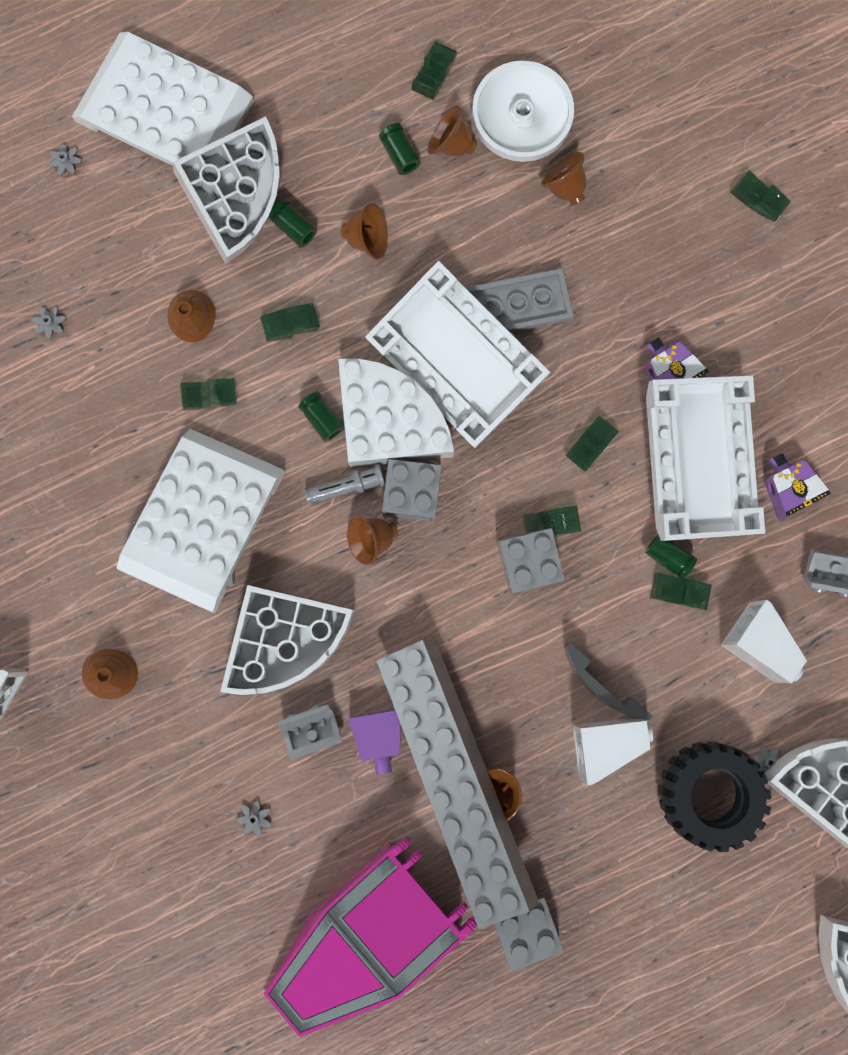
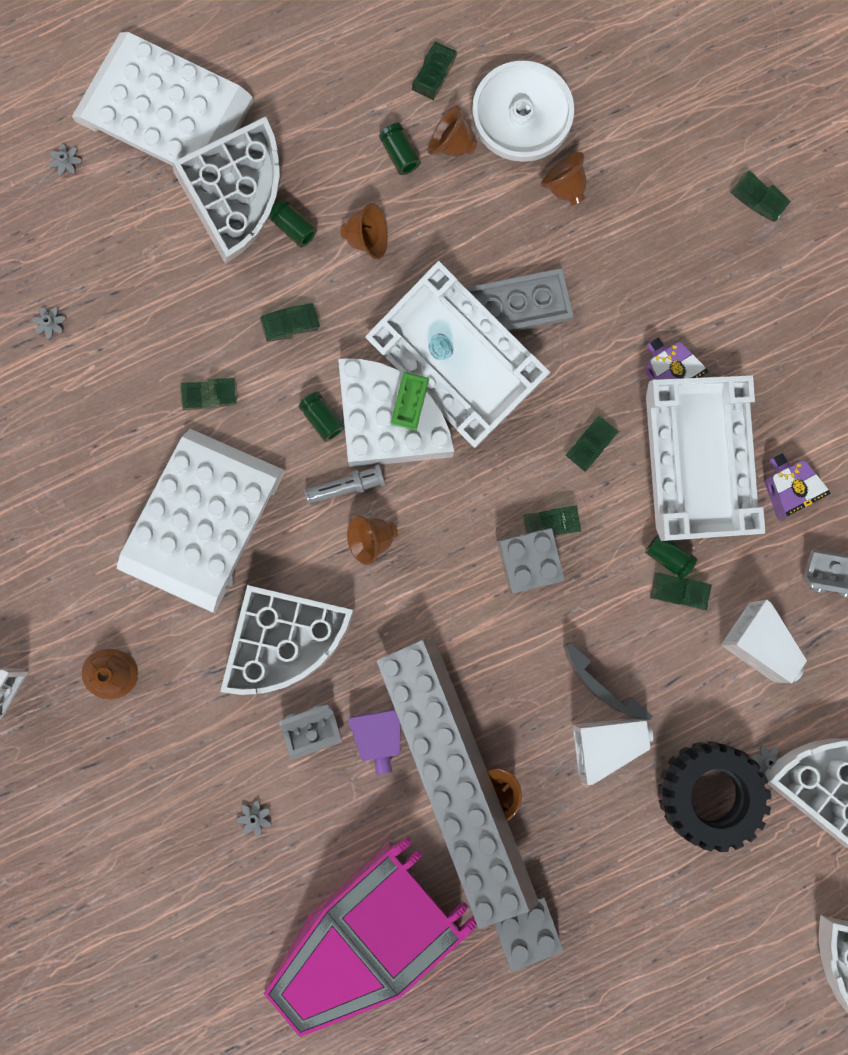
dark orange hat [167,290,215,342] -> none
light grey piece [382,459,442,522] -> none
none -> bright green plate [391,372,430,431]
none -> clear light blue plate [428,333,454,360]

